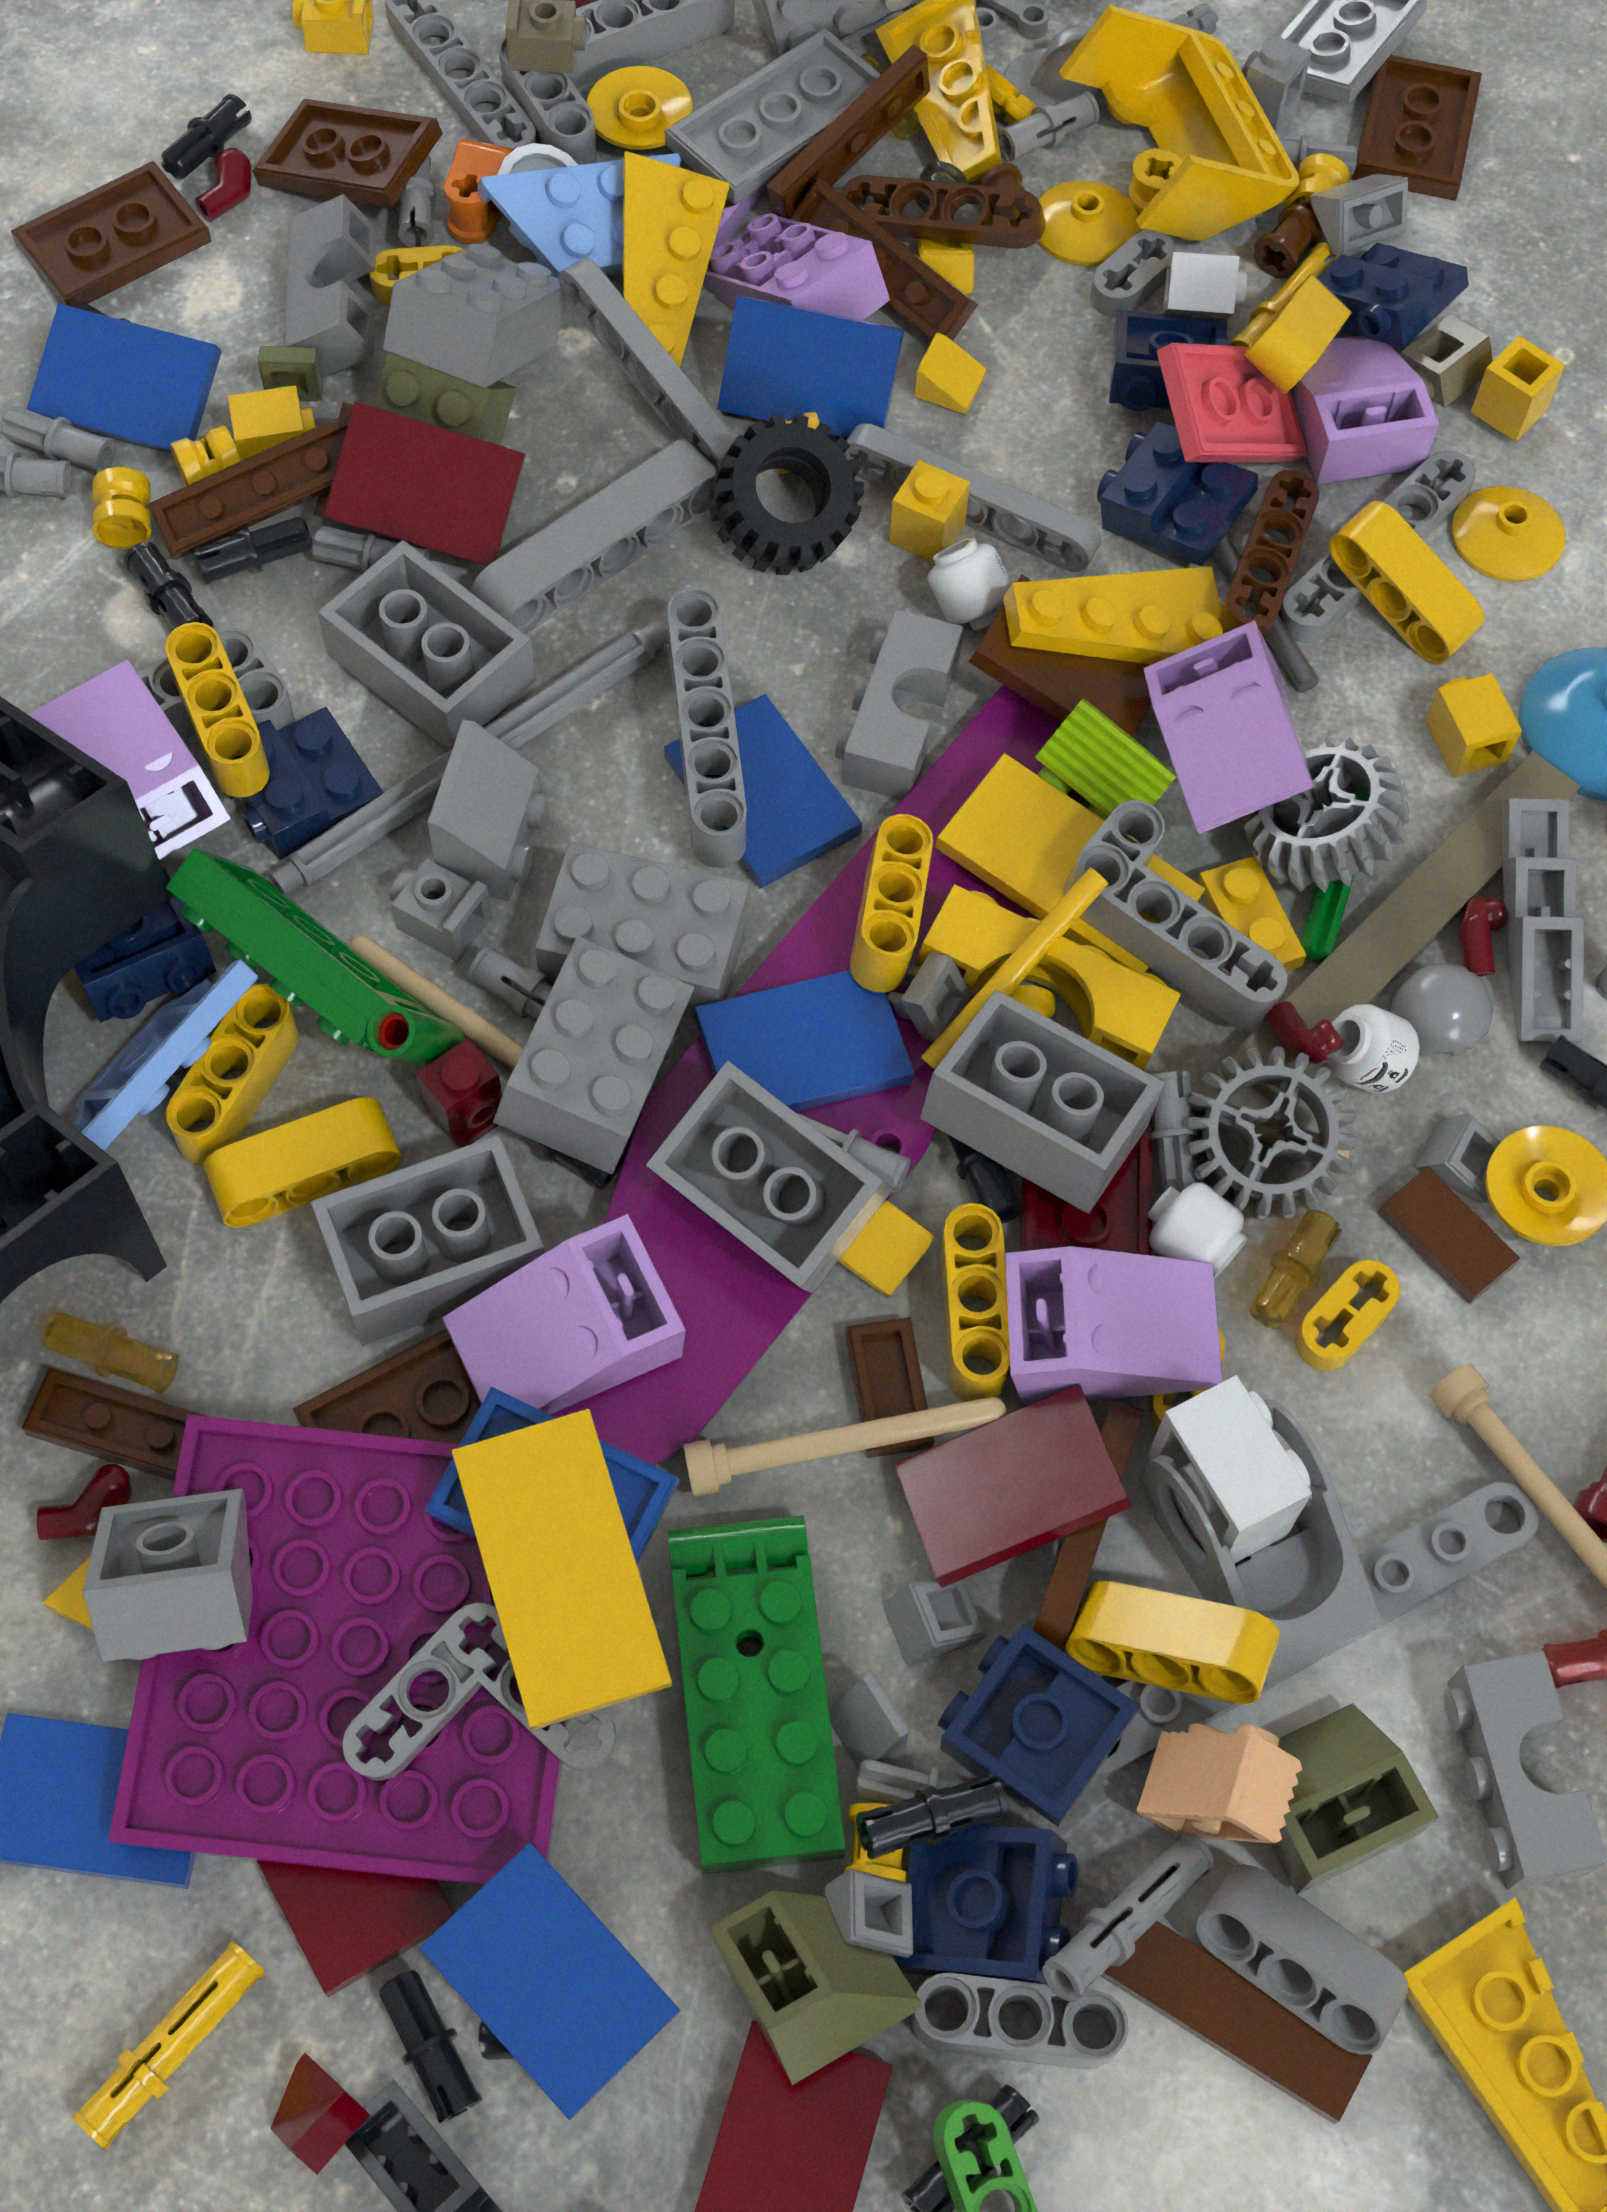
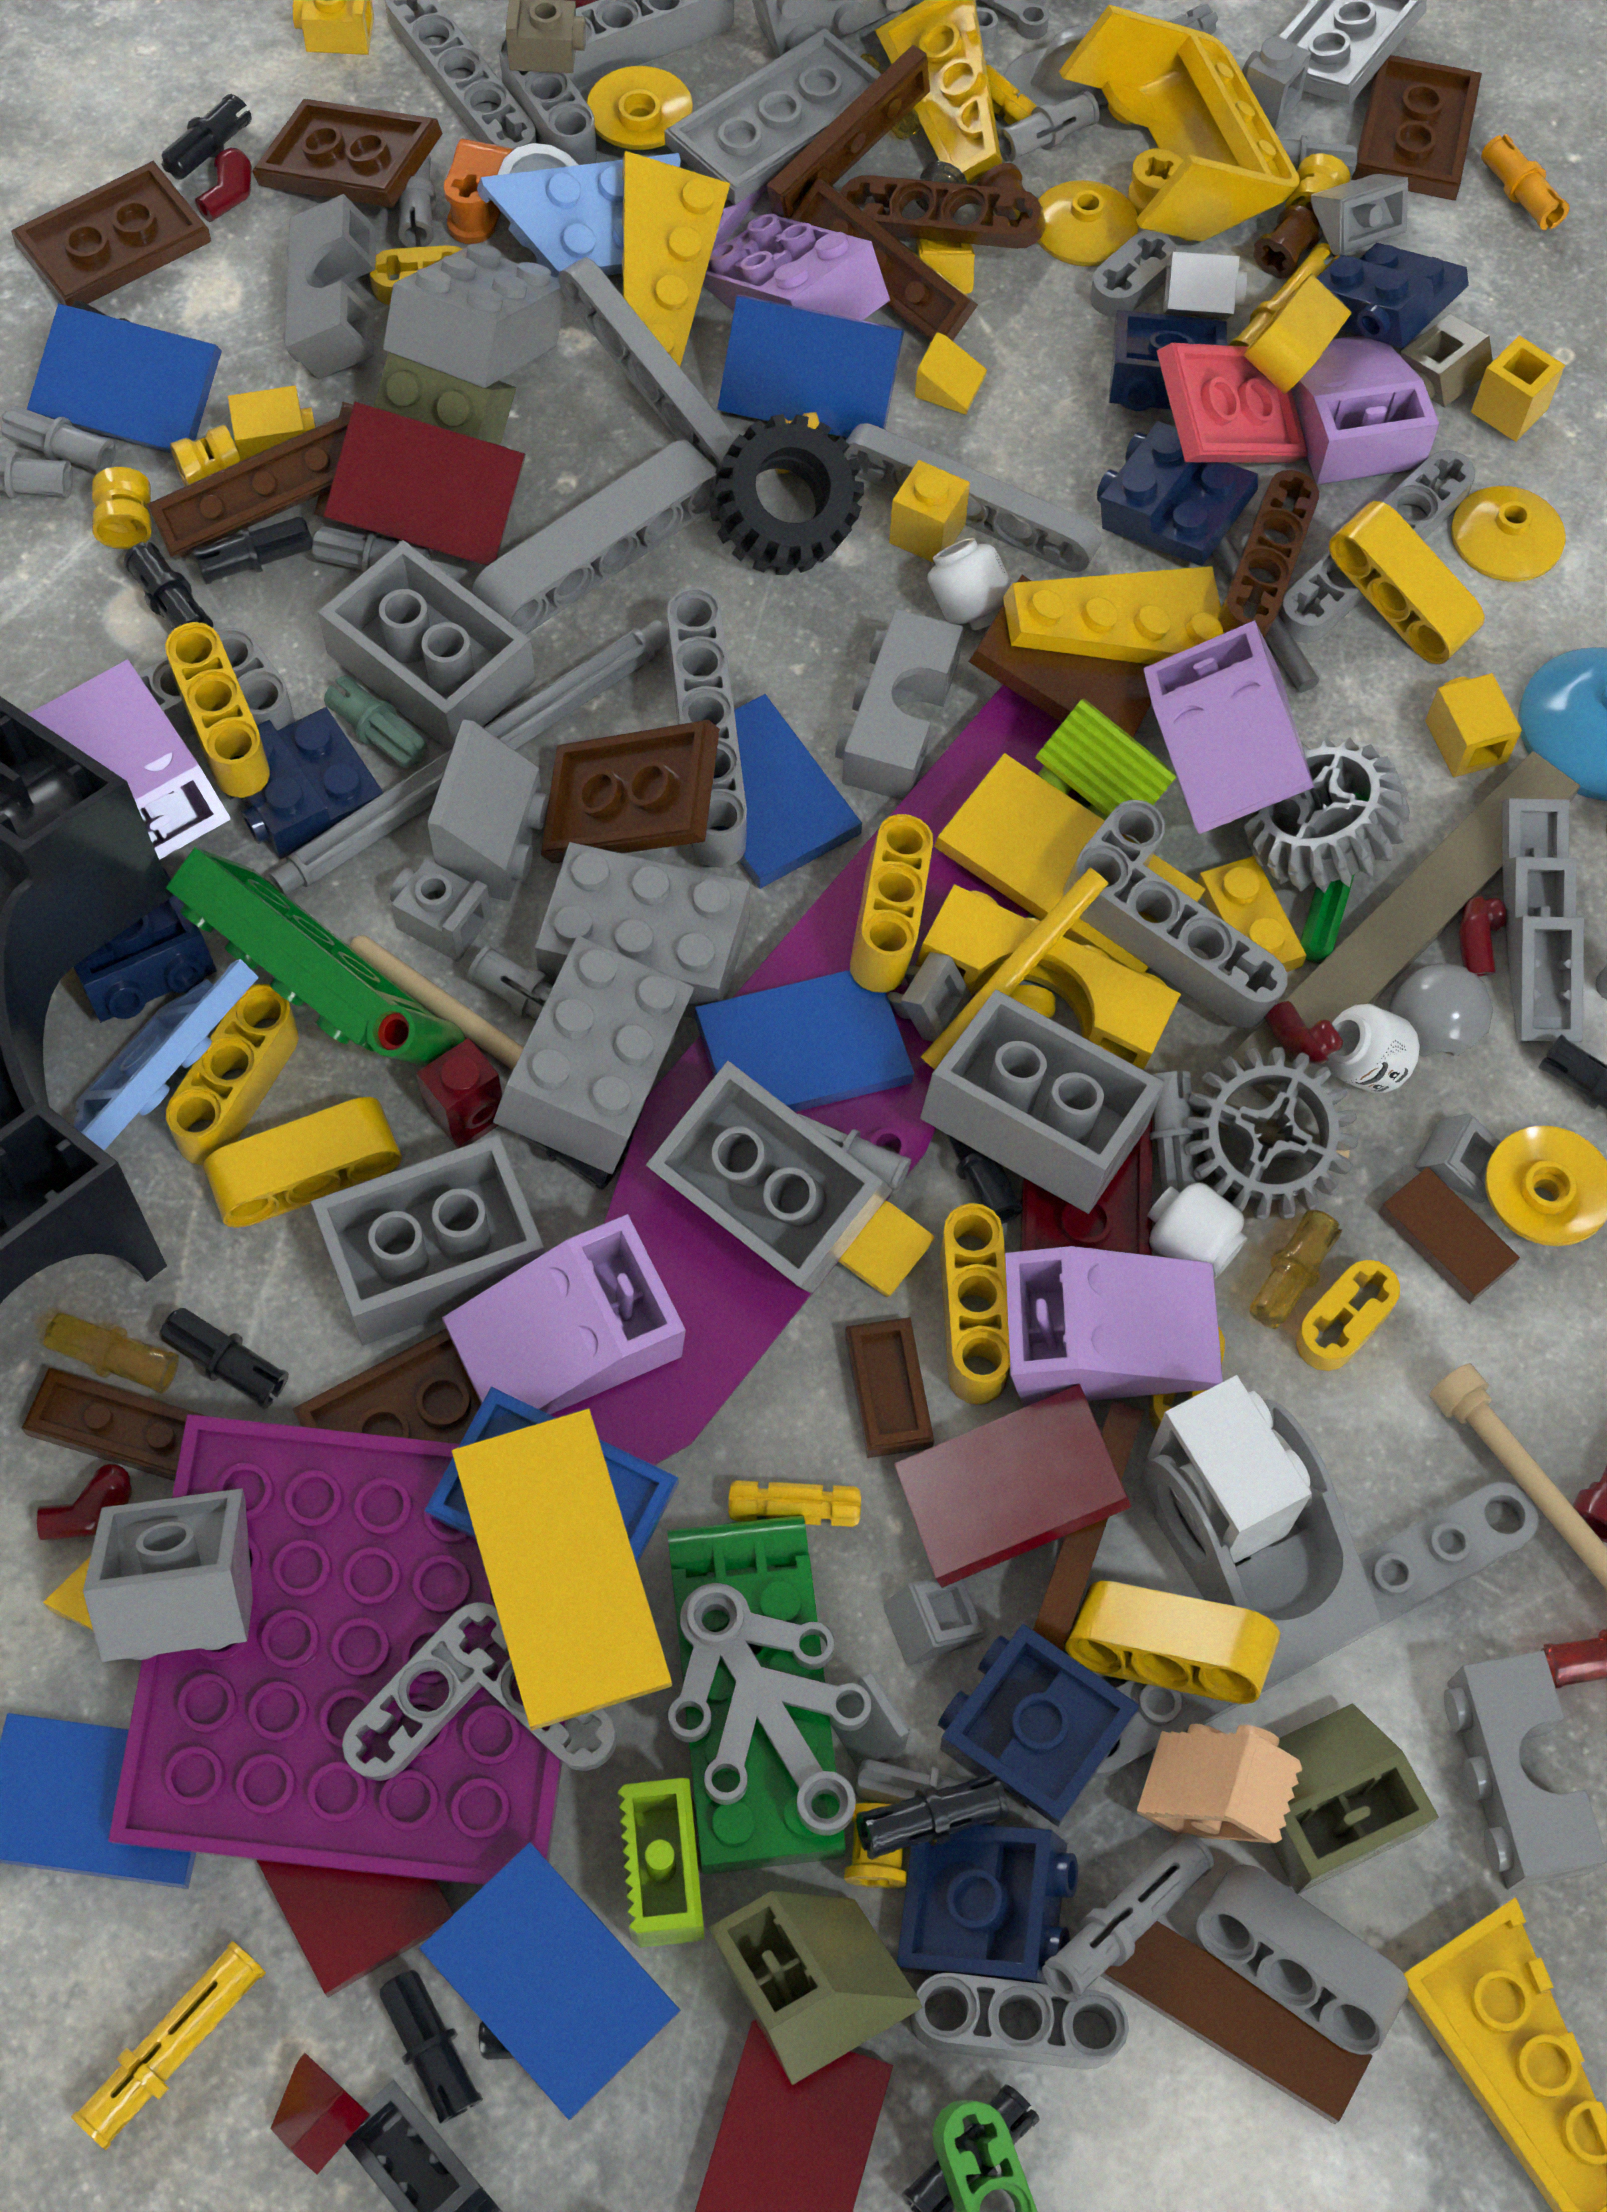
olive tile [258,346,324,401] -> none
tan piece [683,1397,1006,1498] -> none
light grey slope [825,1869,913,1958] -> none
none -> black axle [159,1308,289,1409]
none -> sand green axle [324,675,428,768]
none -> reddish brown tile [541,720,720,863]
none -> lime brick [617,1778,705,1948]
none -> light grey plant [668,1583,872,1836]
none -> yellow axle [728,1480,861,1527]
none -> light orange pin [1481,134,1570,230]

